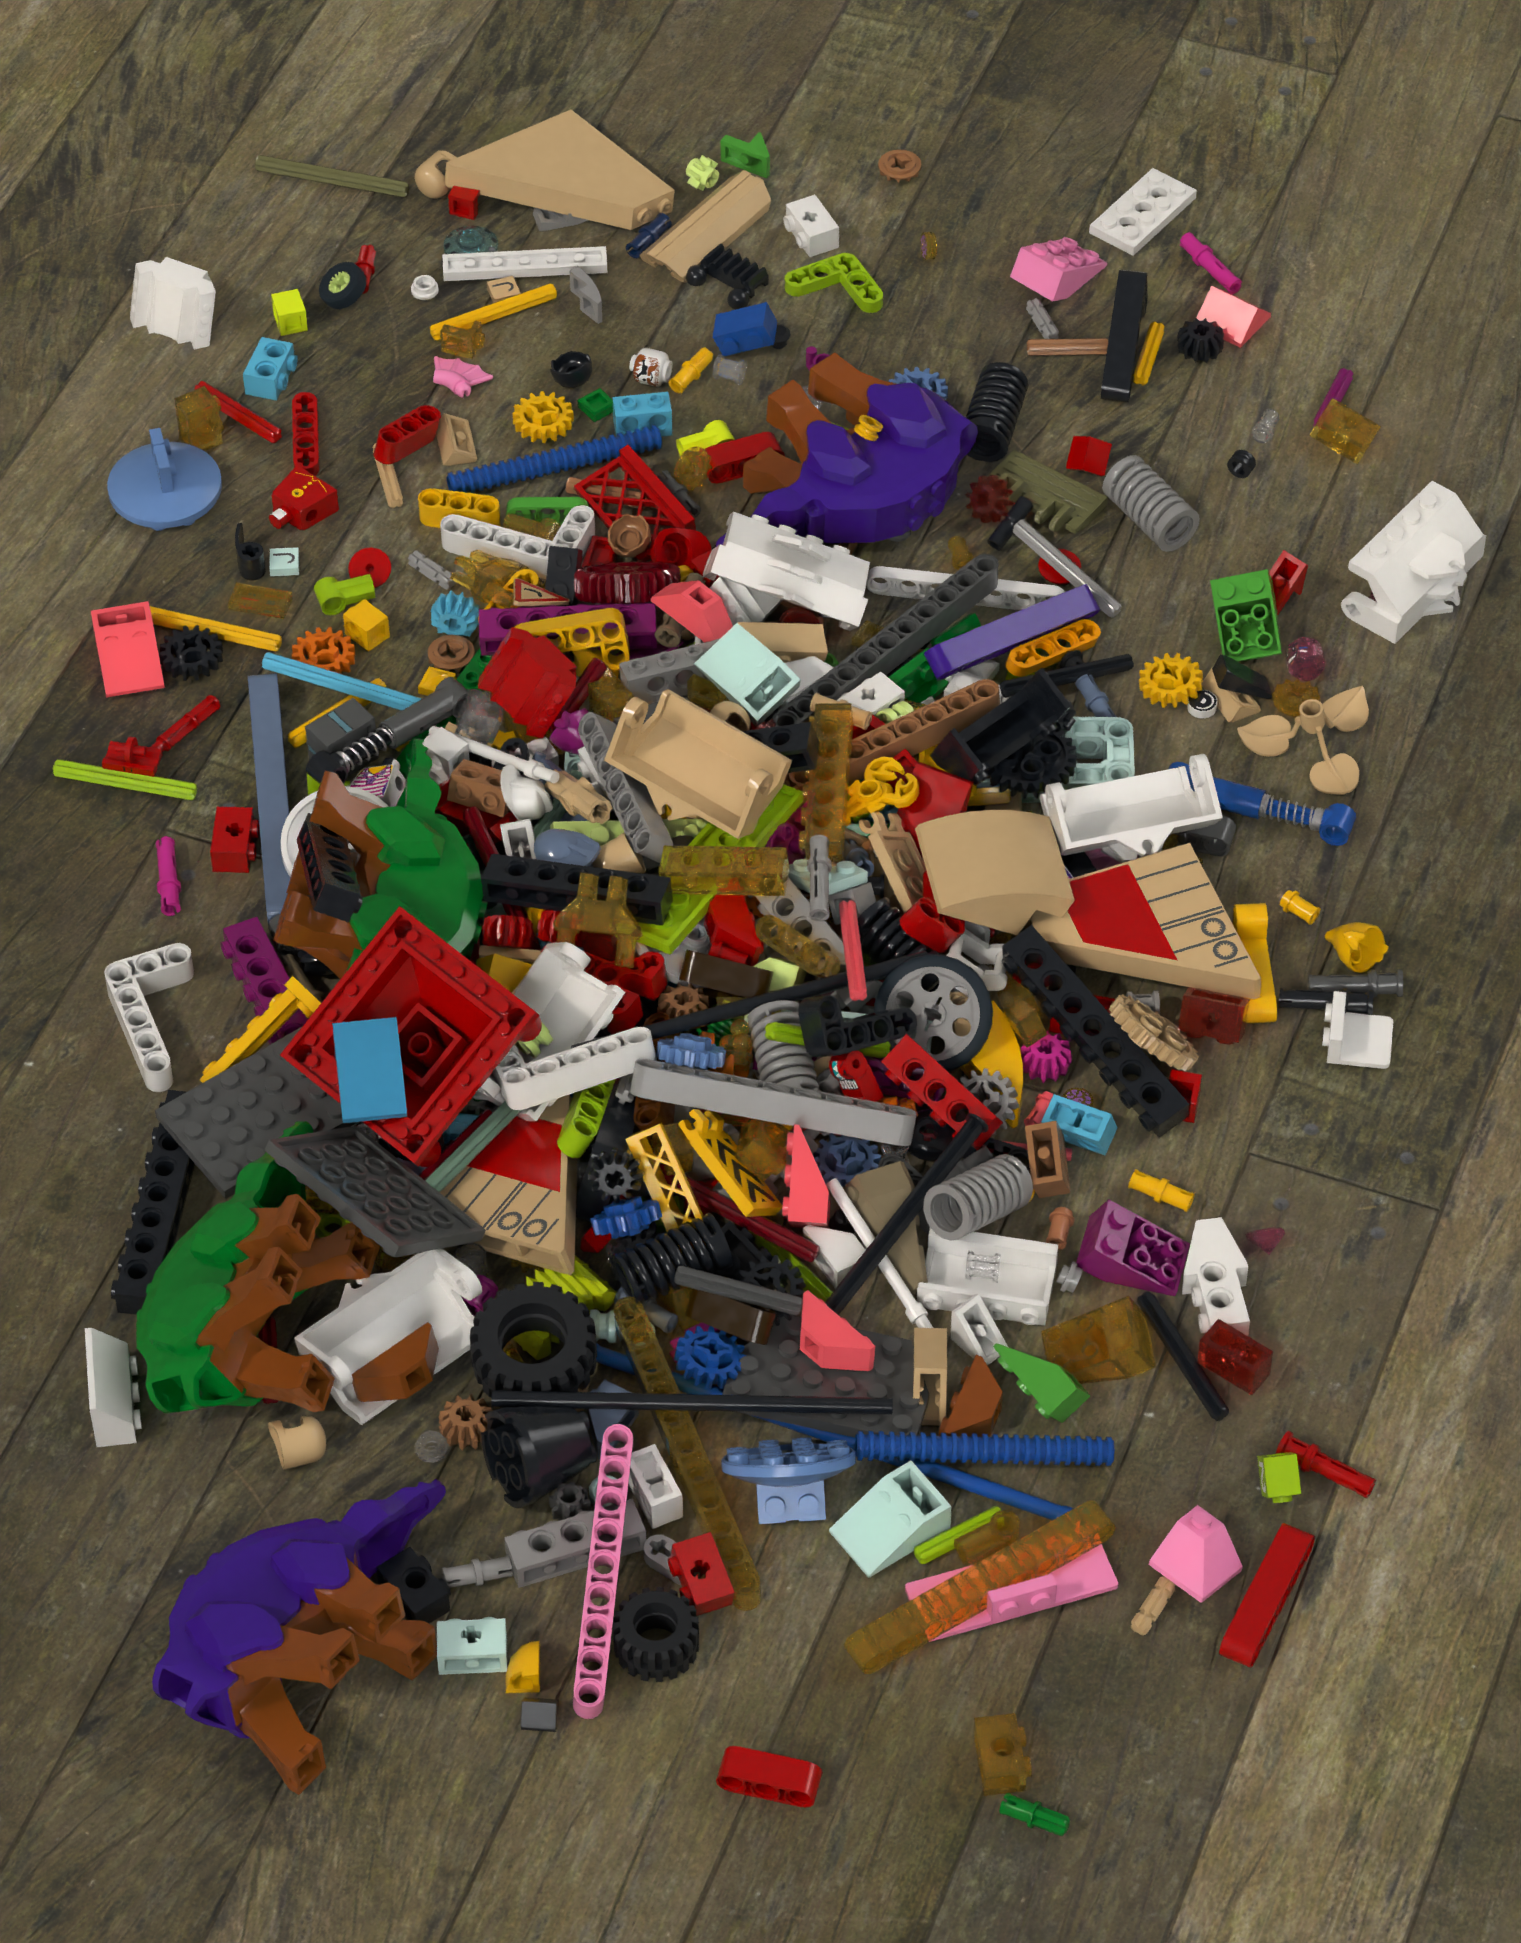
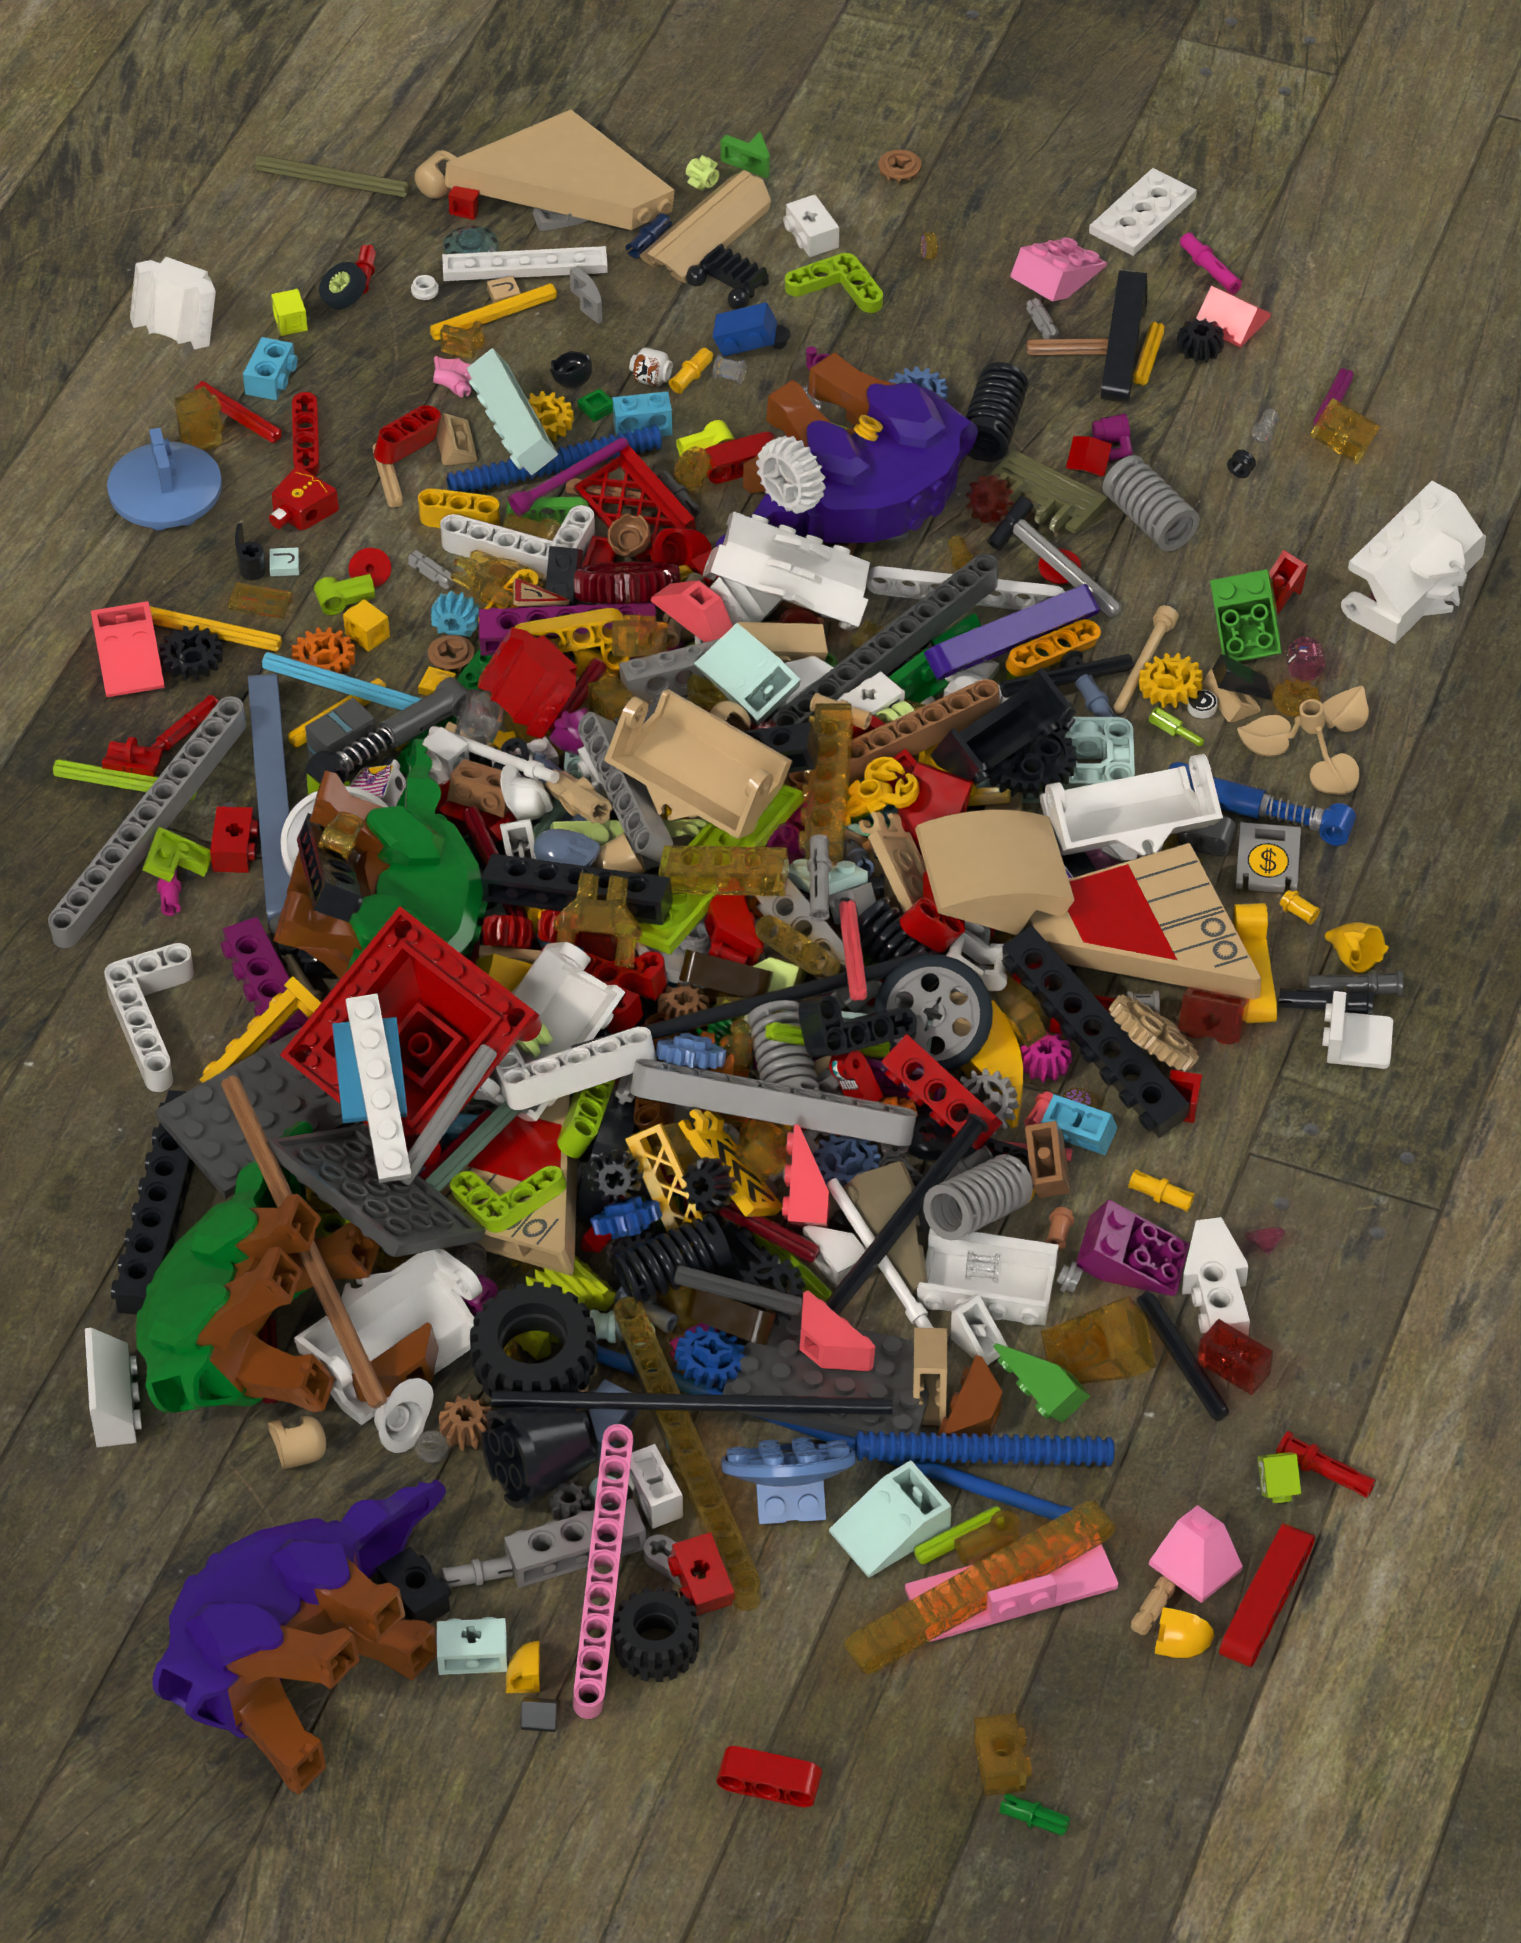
none -> light grey beam [48,696,246,948]
none -> lime tile [142,827,211,882]
none -> medium nougat axle [221,1075,387,1409]
none -> clear yellow piece [318,811,364,860]
none -> white plate [346,994,411,1183]
none -> white piece [374,1378,434,1453]
none -> light grey axle [399,1044,497,1185]
none -> lime beam [450,1166,567,1233]
none -> light aqua brick [466,348,558,476]
none -> magenta piece [508,437,628,516]
none -> clear yellow brick [612,615,667,658]
none -> black gear [681,1157,737,1213]
none -> white gear [756,436,826,514]
none -> magenta piece [1092,413,1133,461]
none -> tan piece [1113,605,1179,714]
none -> lime axle [1149,707,1204,747]
none -> yellow brick [1155,1607,1215,1658]
none -> light grey container [1235,822,1301,893]

